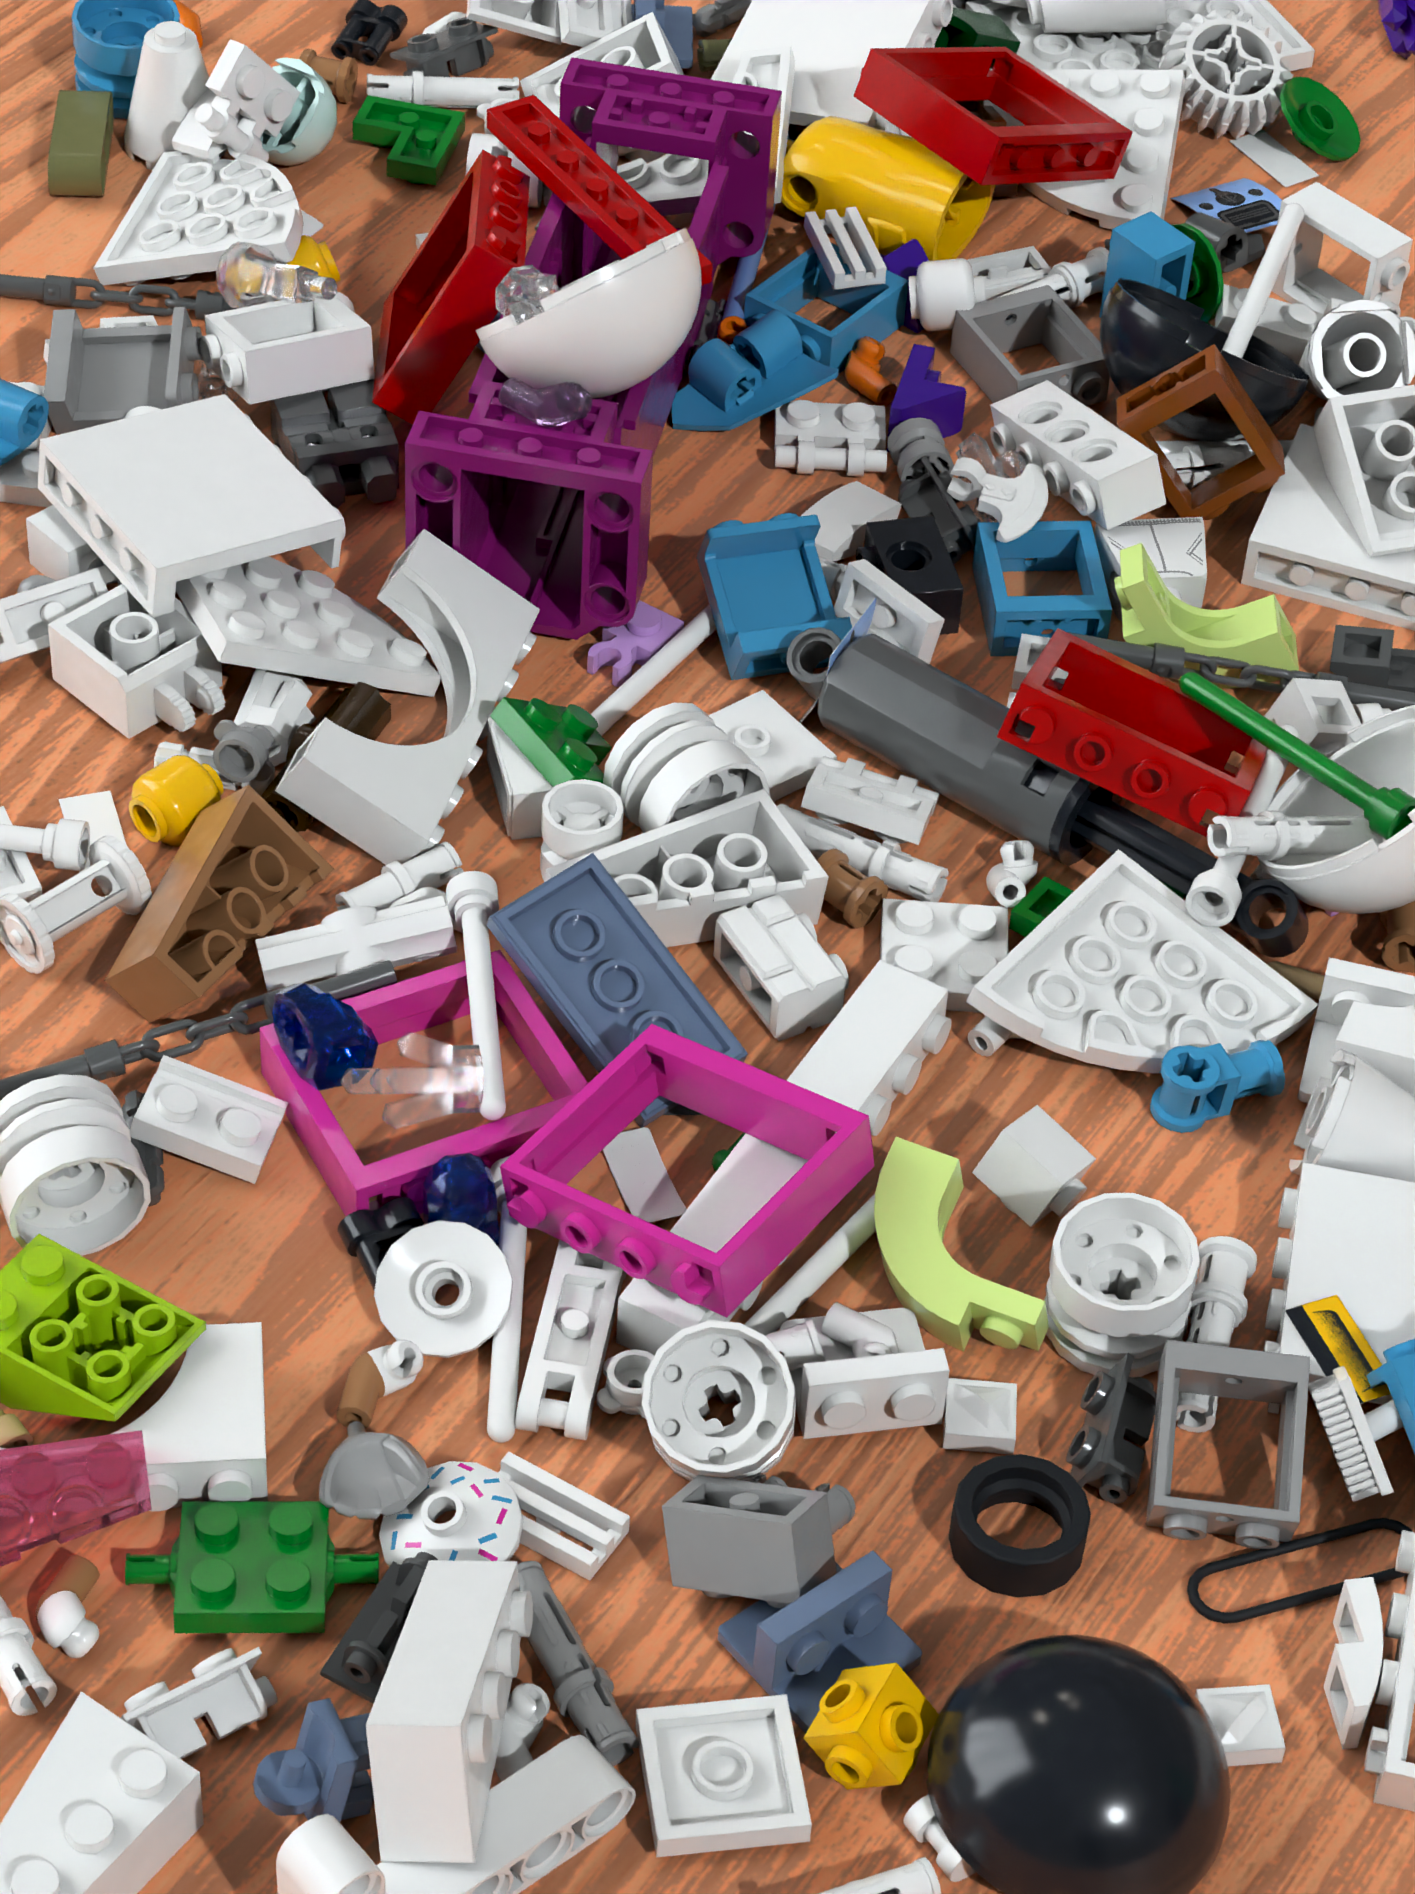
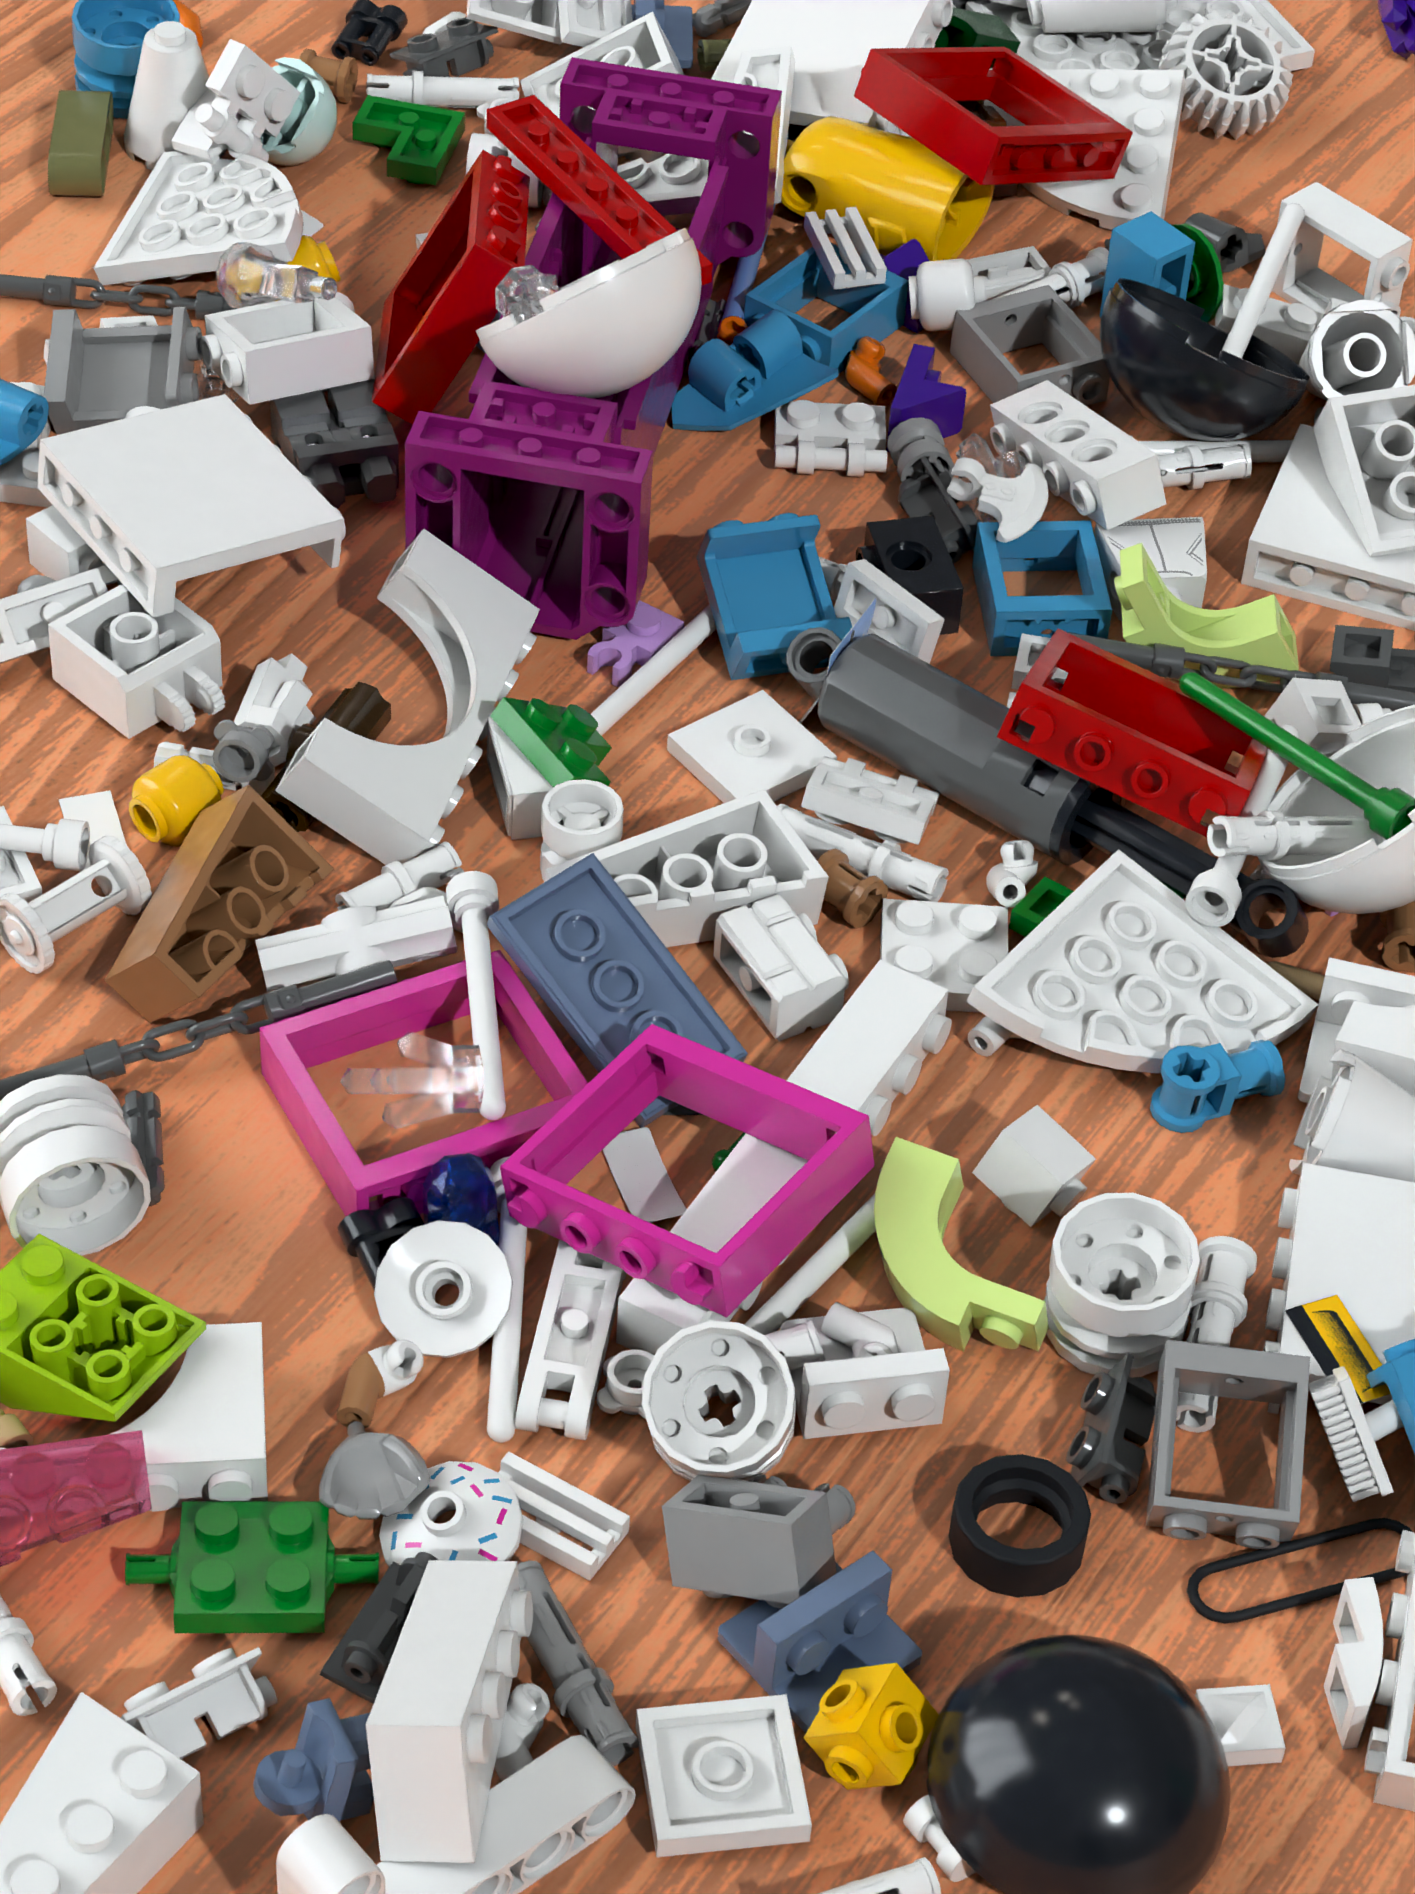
white arm [36,1555,100,1659] -> none
white plate [130,1055,288,1184] -> none
white plate [176,557,441,697] -> none
clear blue rock [272,983,378,1091] -> none
clear purple arm [499,378,592,428] -> none
white wheel [603,702,769,833] -> none
white slope [801,481,902,562] -> none
white tile [943,1378,1017,1455] -> none
dark orange window [1117,344,1285,520] -> none
sticker [1171,178,1282,233] -> none
white sticker [1229,129,1319,188] -> none
green dish [1280,77,1361,161] -> none

